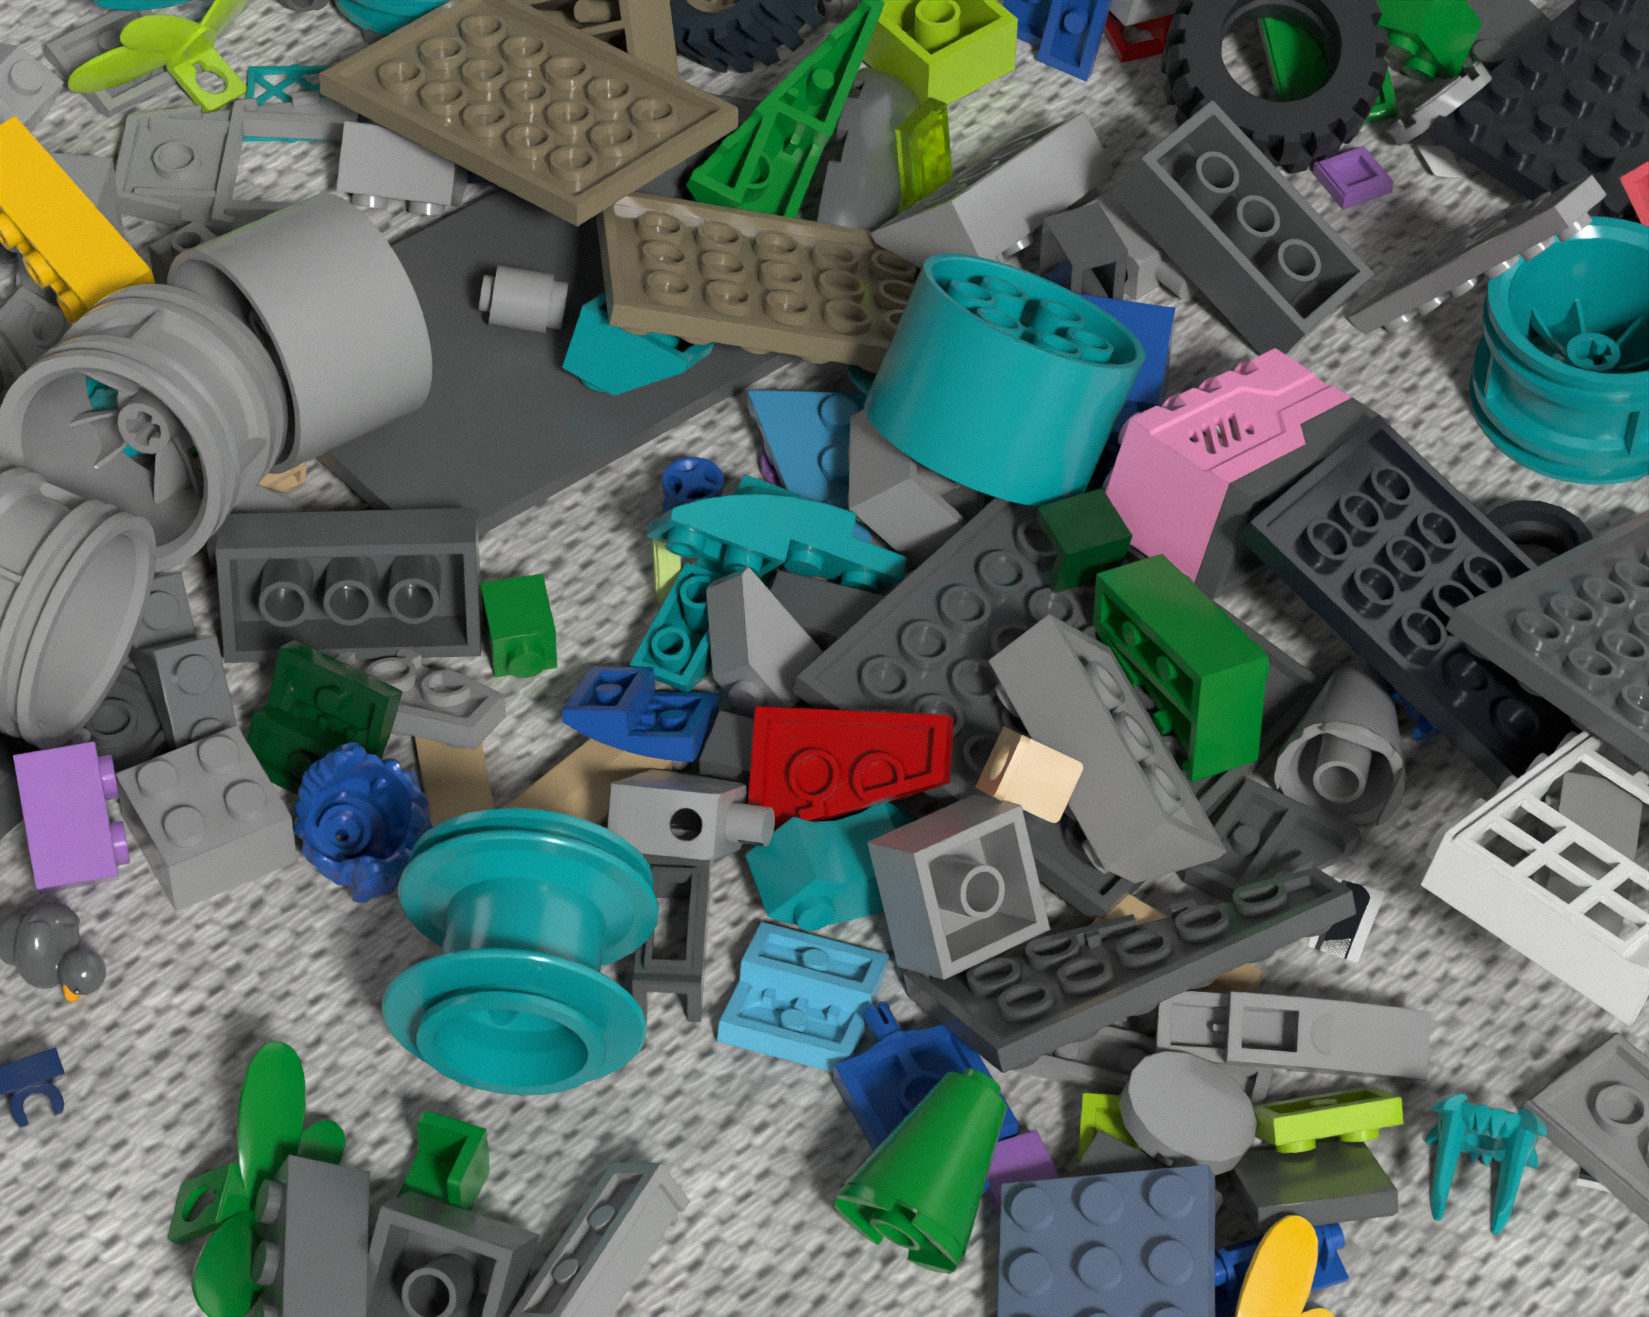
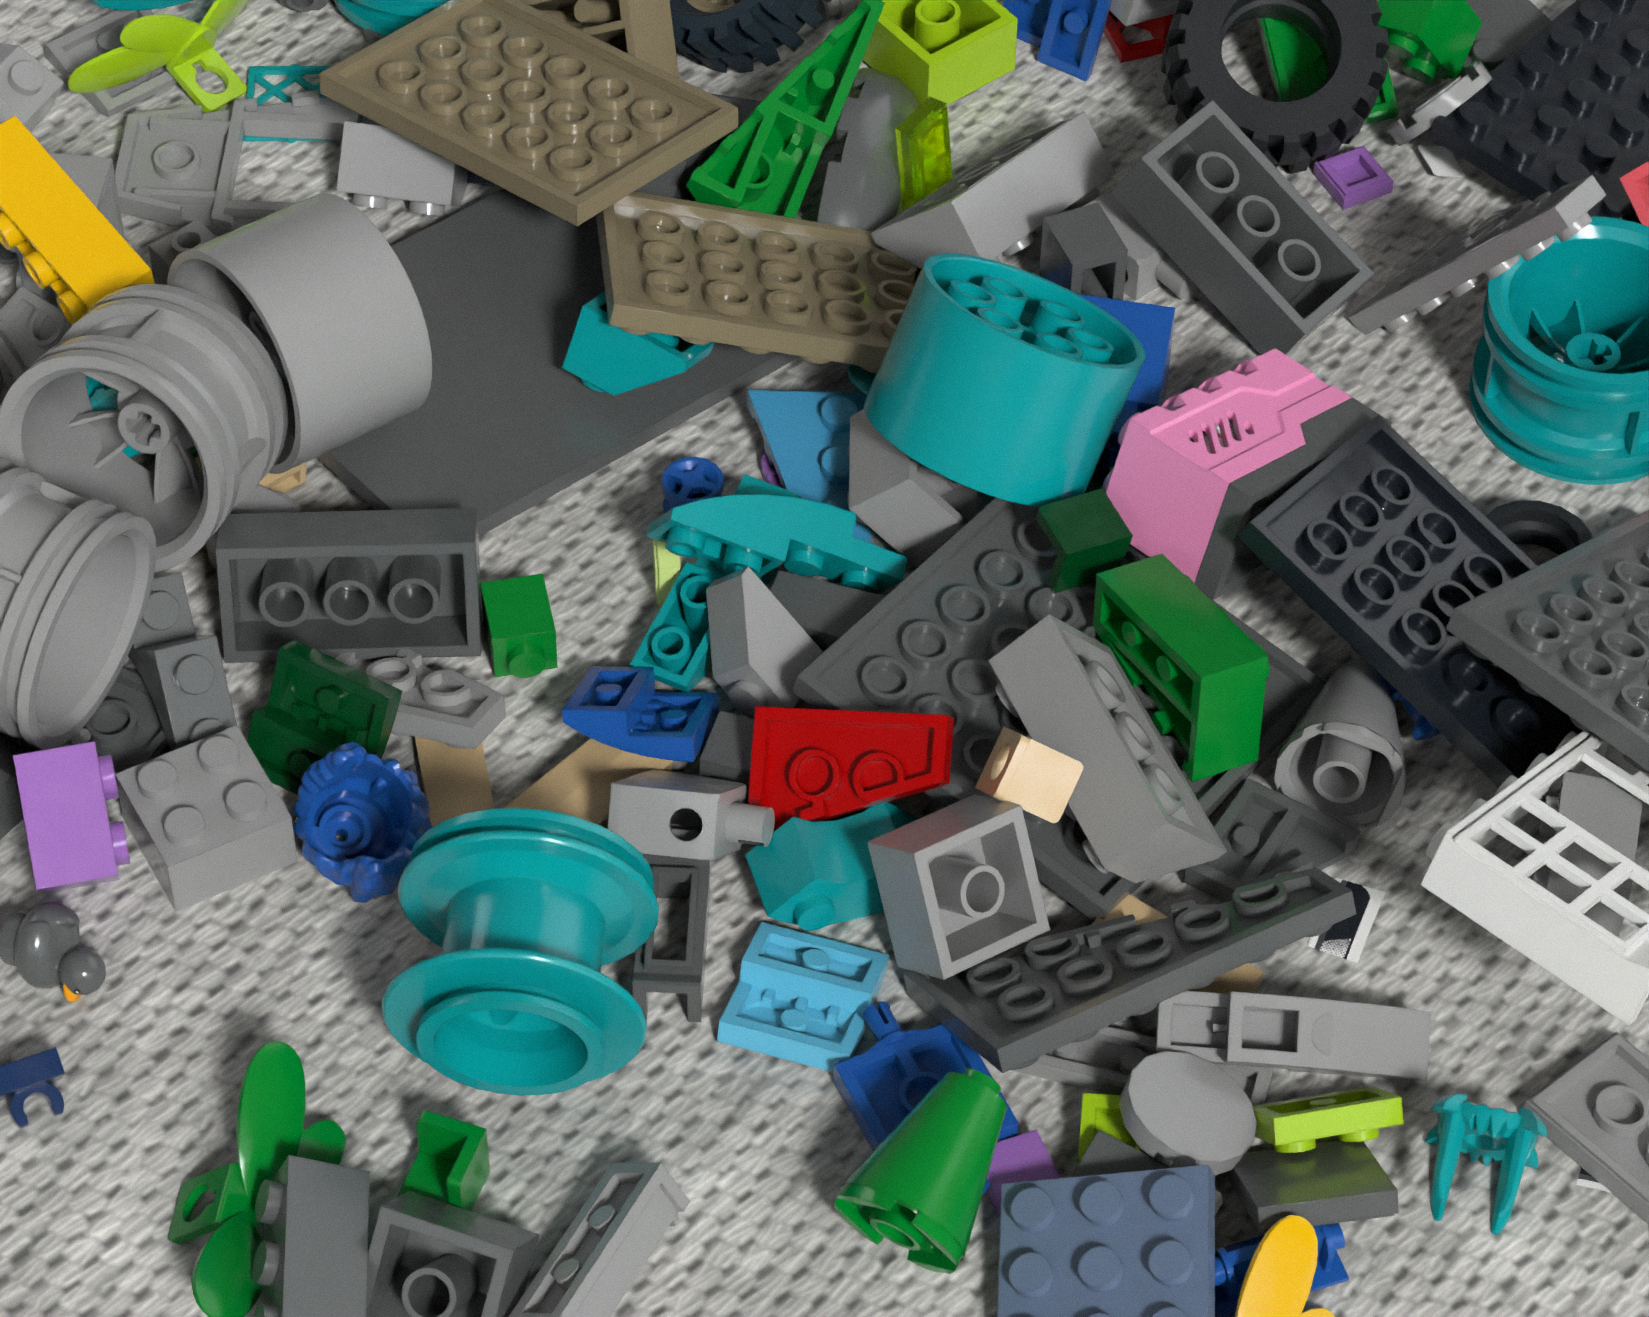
light grey brick [479,265,569,334] -> none

